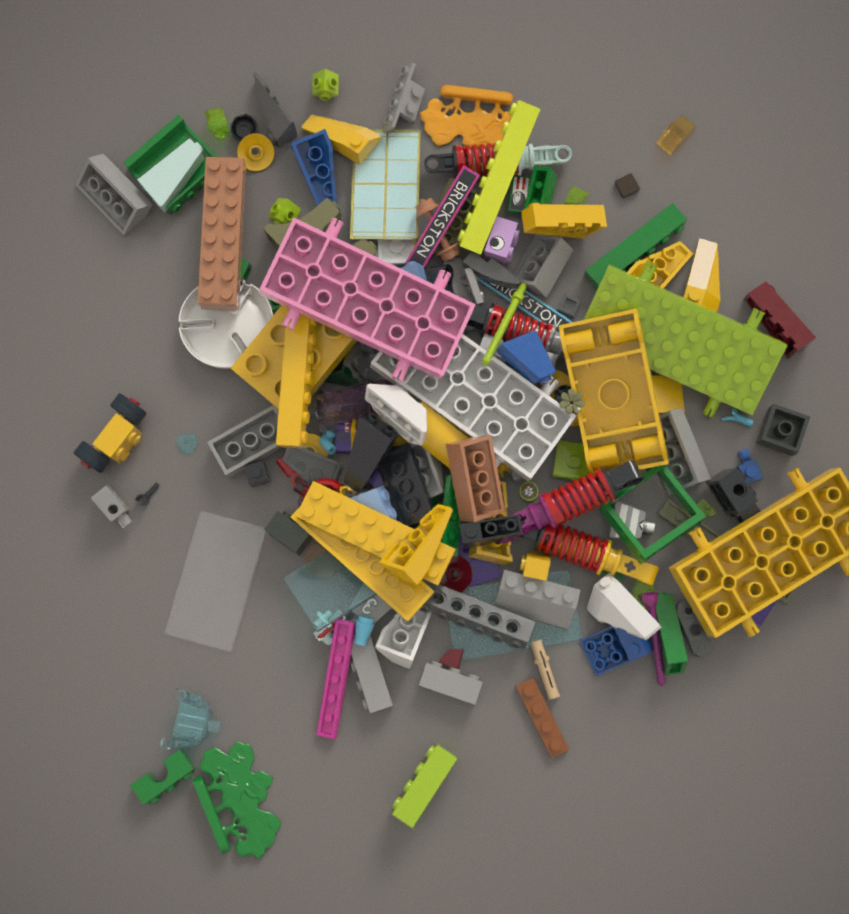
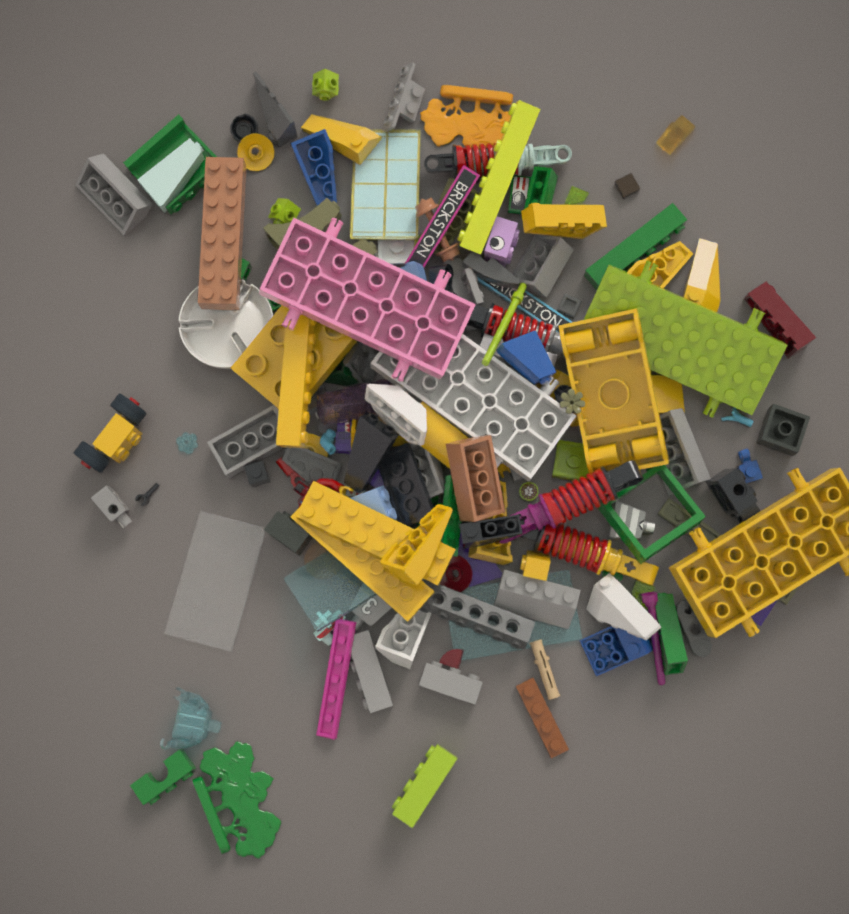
clear neon green brick [204,107,230,138] -> none
medium azure cone [354,615,375,646] -> none
clear neon green tile [696,498,717,518] -> none

